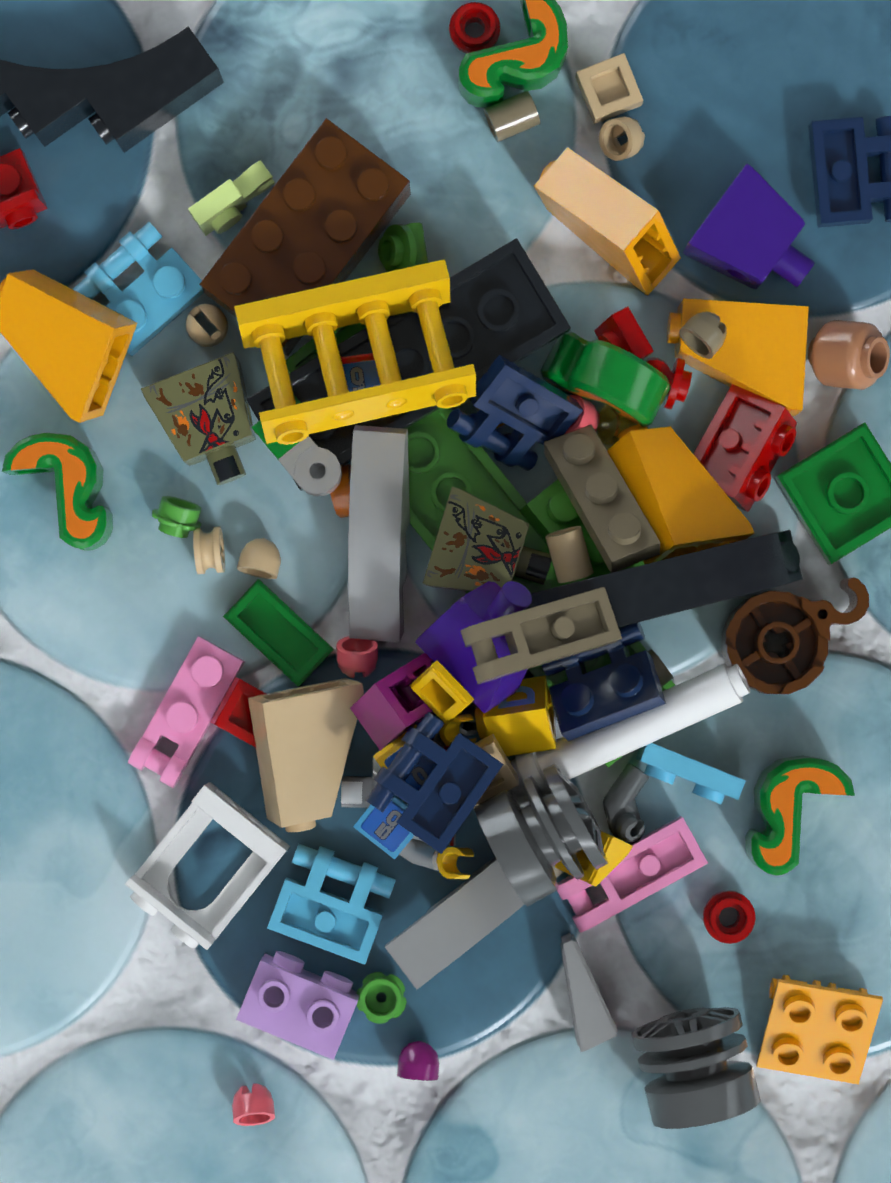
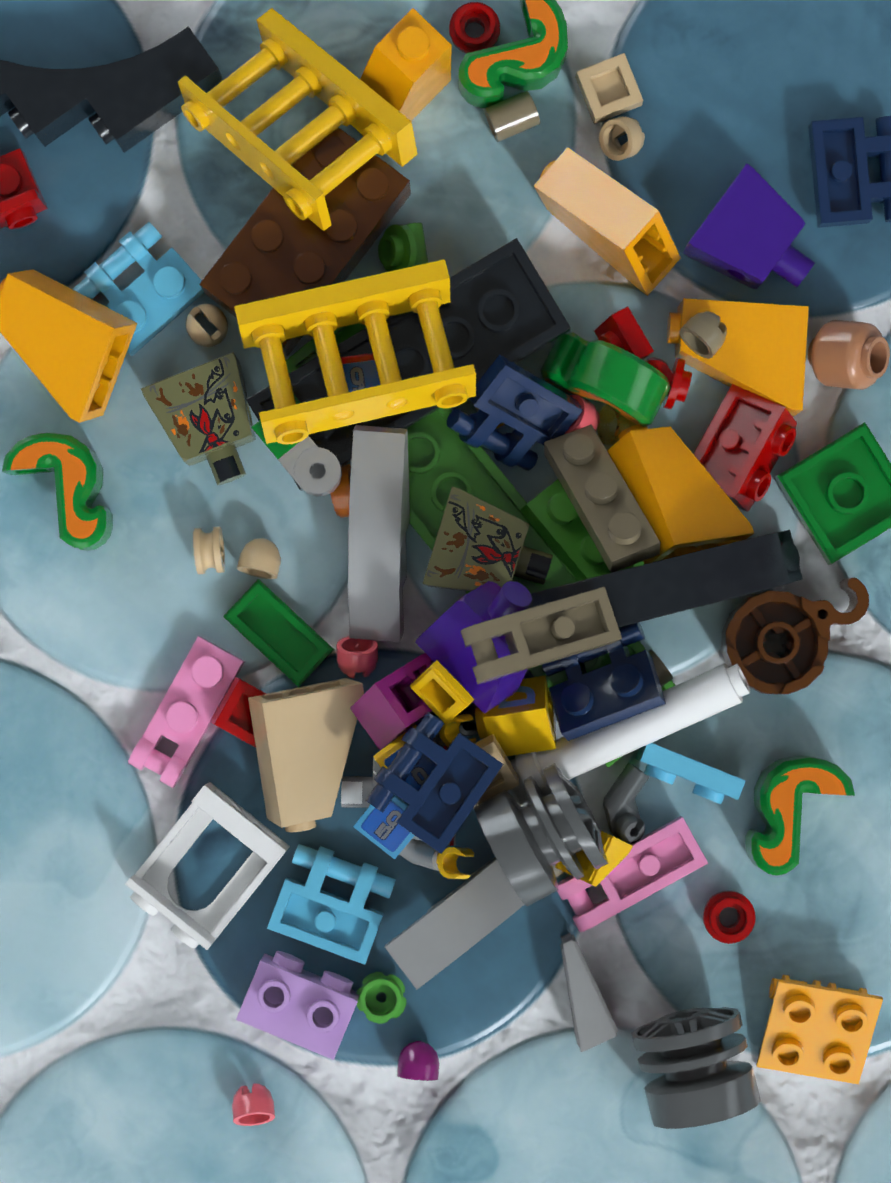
bright green plate [152,496,202,538] -> none
yellowish green plate [188,160,275,236] -> none
tan hinge [545,526,594,583] -> none
none -> yellow fence [177,8,418,231]
none -> light orange slope [355,8,452,137]

